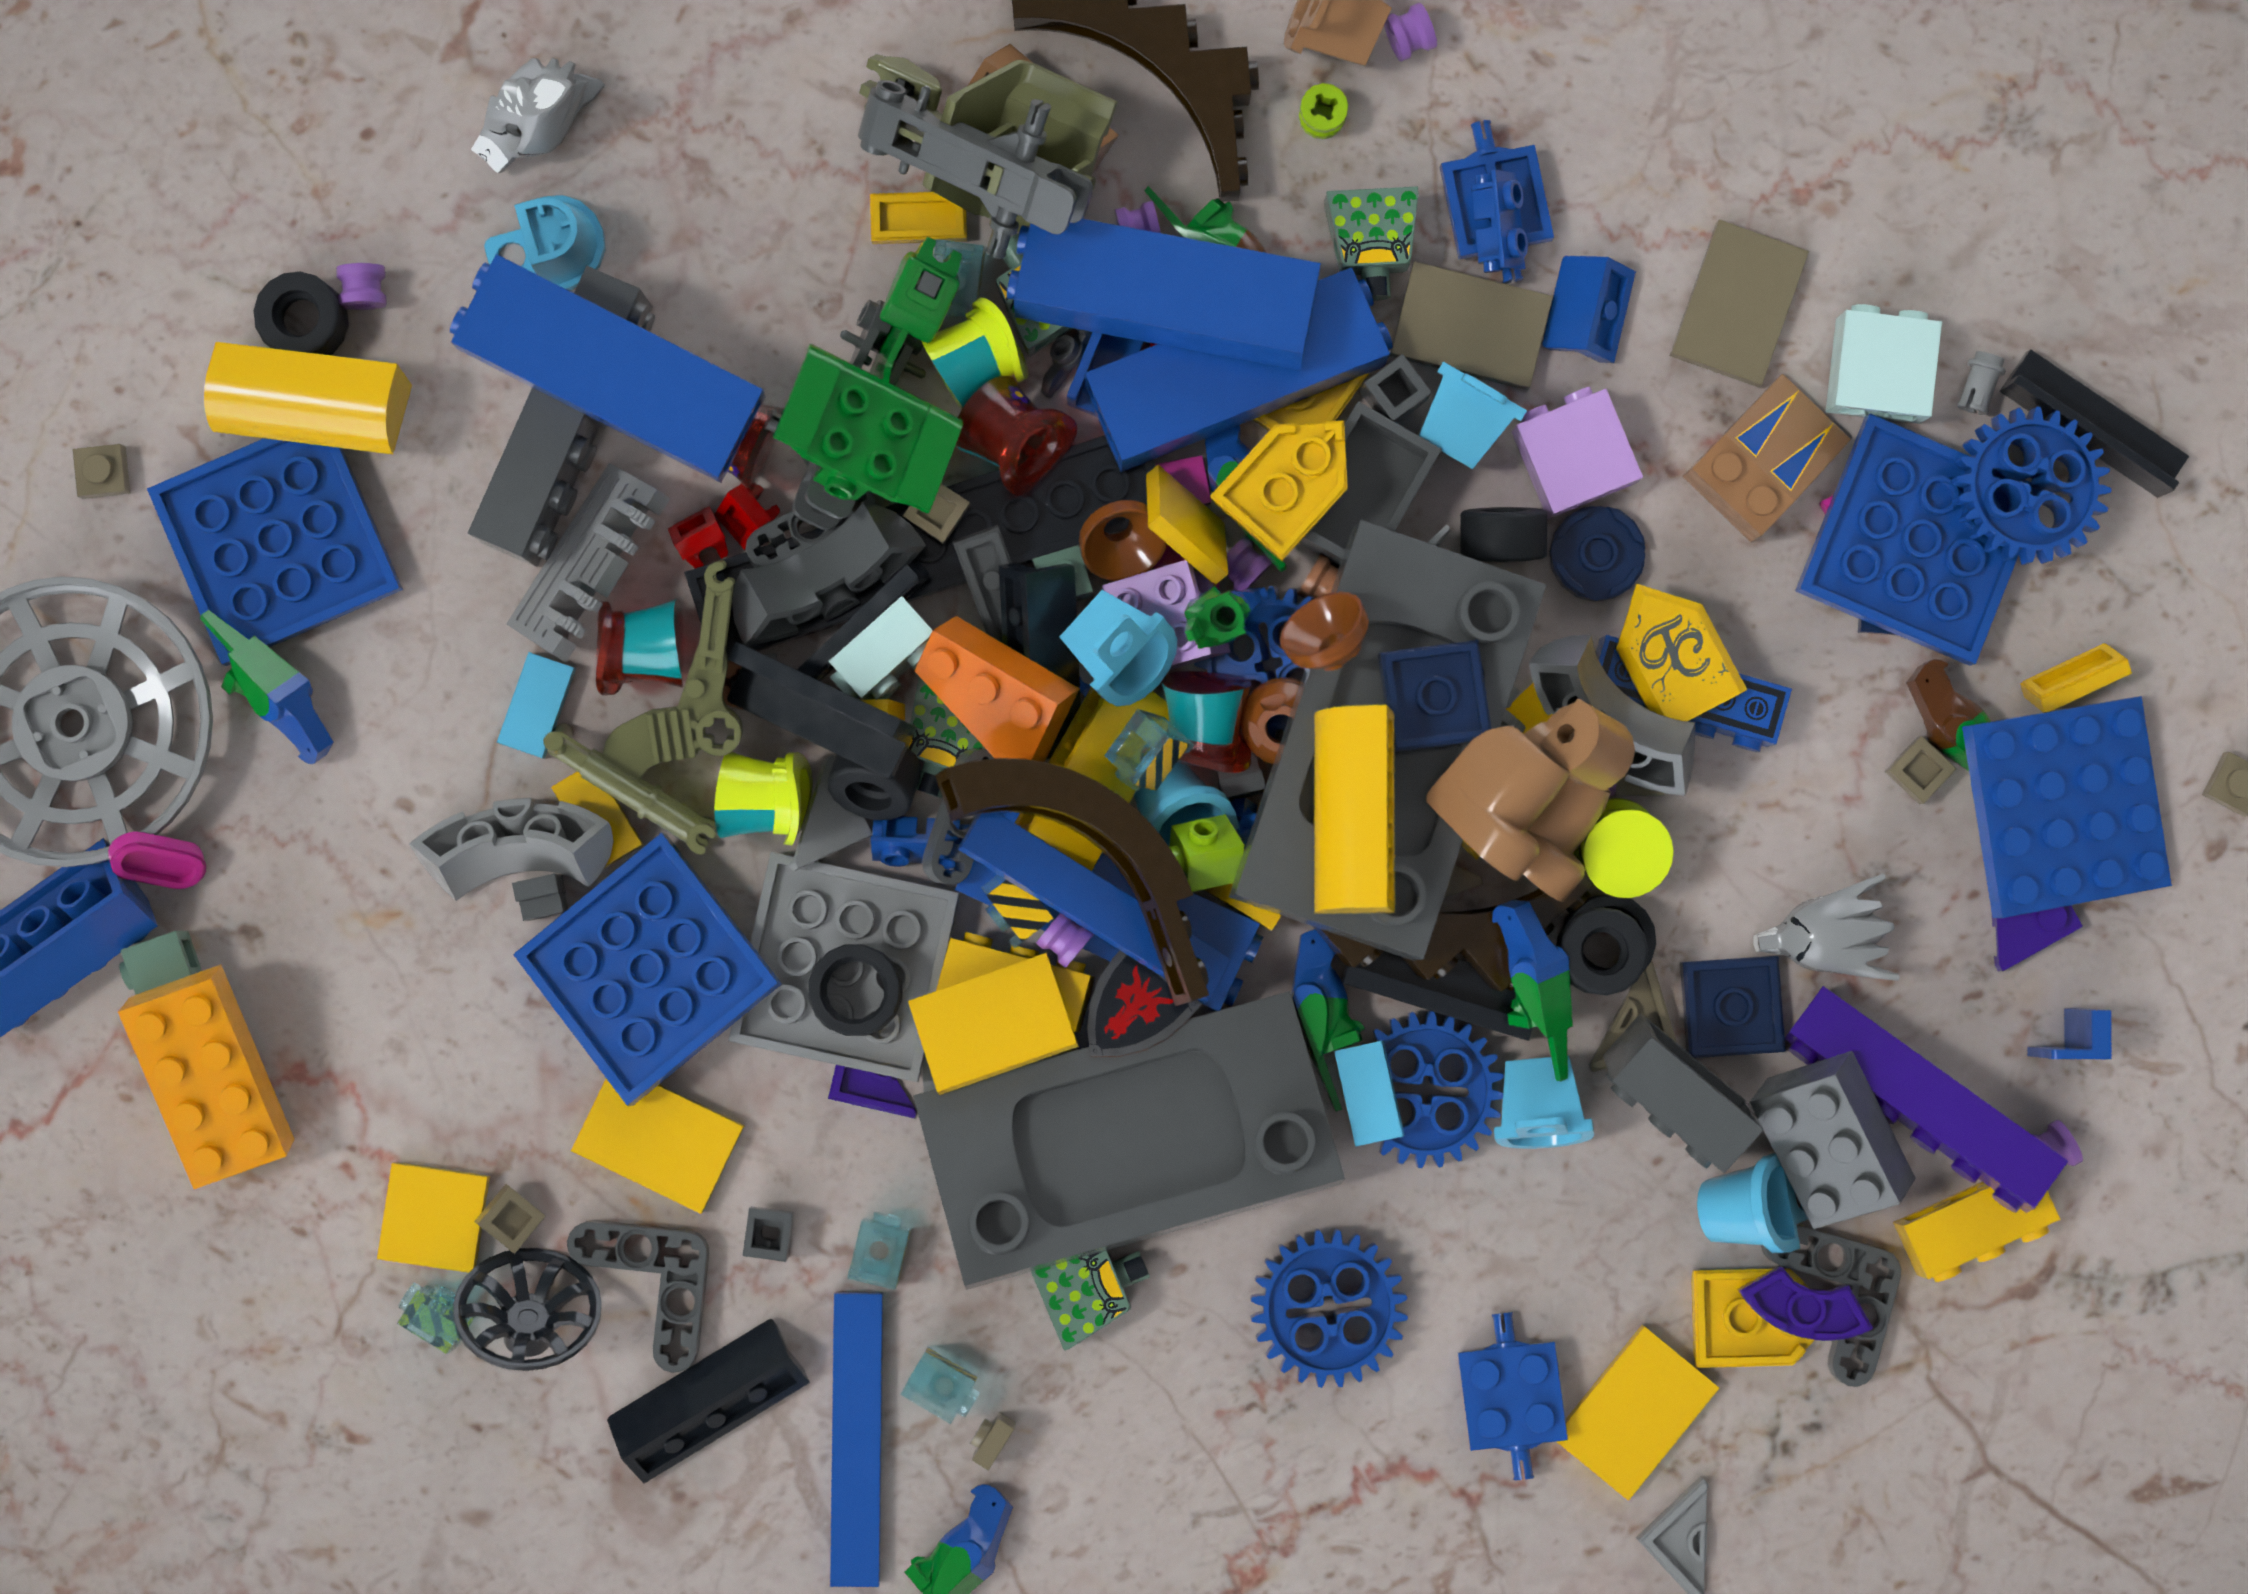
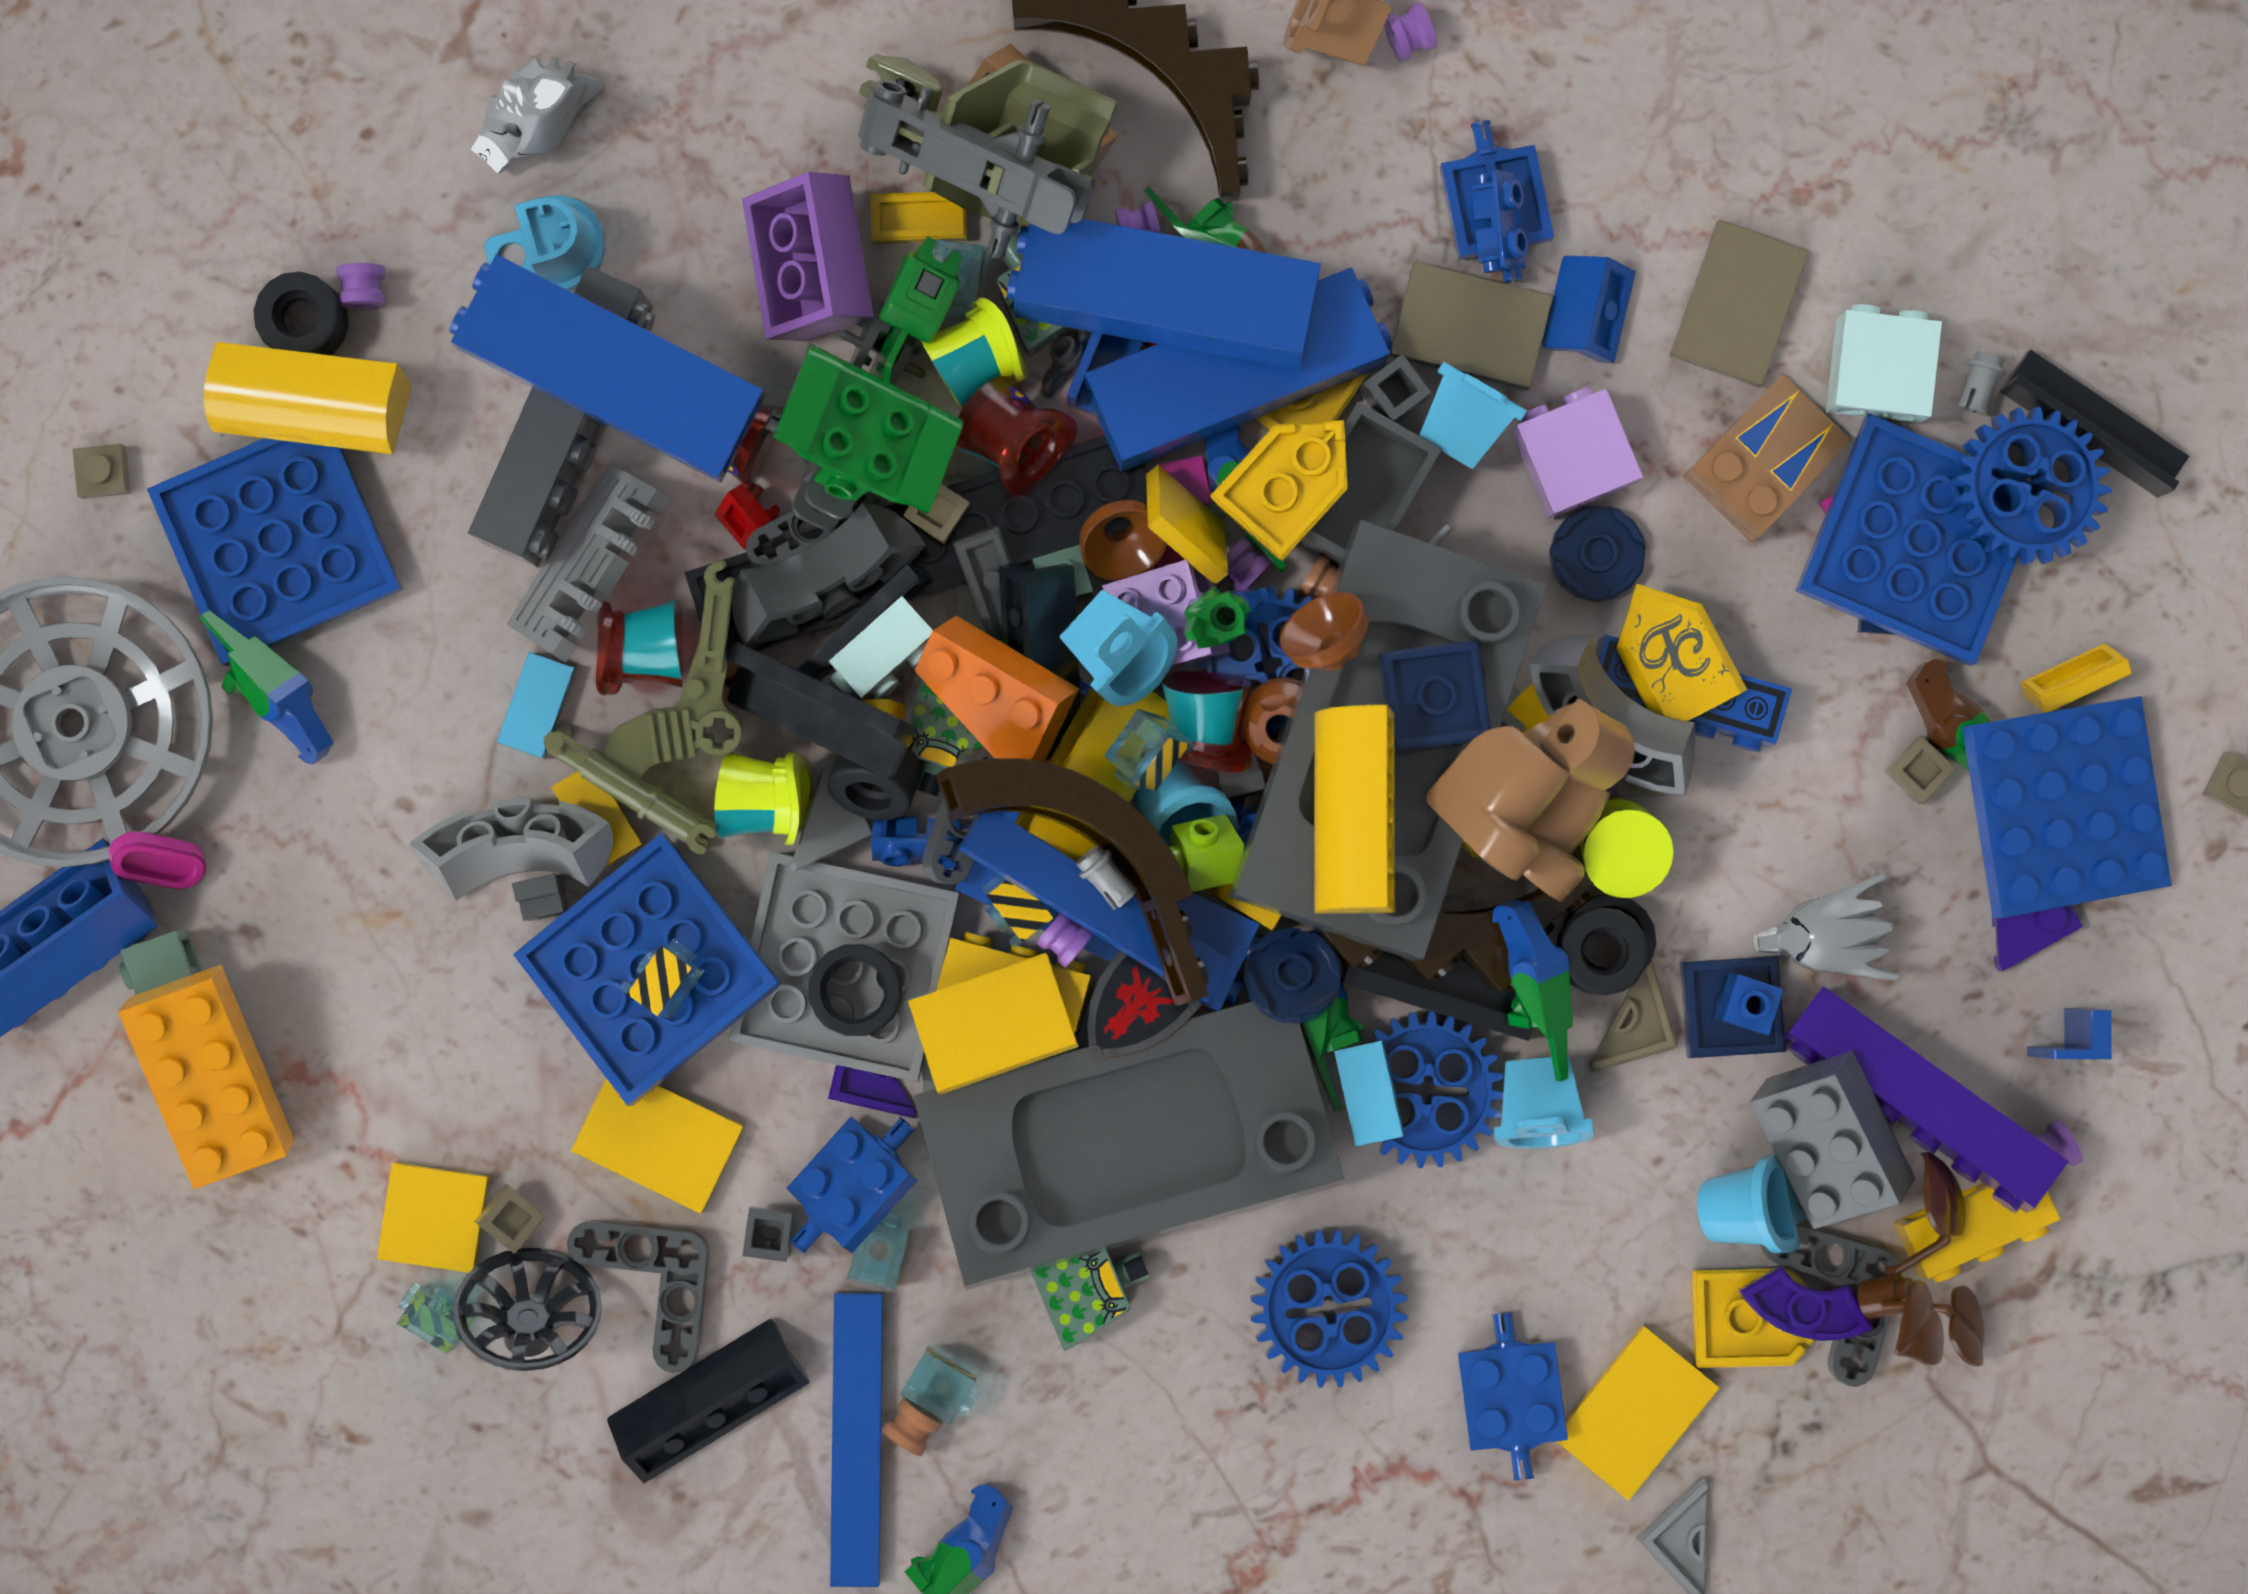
red tile [667,506,728,569] -> none
dark tan plate [970,1412,1016,1471] -> none
lime wheel [1298,83,1348,139] -> none
sand green torso [1324,186,1419,301] -> none
black tyre [1460,507,1547,562] -> none
dark grey piece [1603,1013,1764,1173] -> none
none -> brick [619,939,704,1019]
none -> medium lavender brick [742,172,874,341]
none -> blue plate [786,1116,918,1254]
none -> nougat wheel [882,1396,943,1456]
none -> light grey pin [1076,845,1137,910]
none -> dark blue tile [1244,927,1342,1024]
none -> blue plate [1714,973,1784,1035]
none -> reddish brown plant [1857,1152,1984,1367]

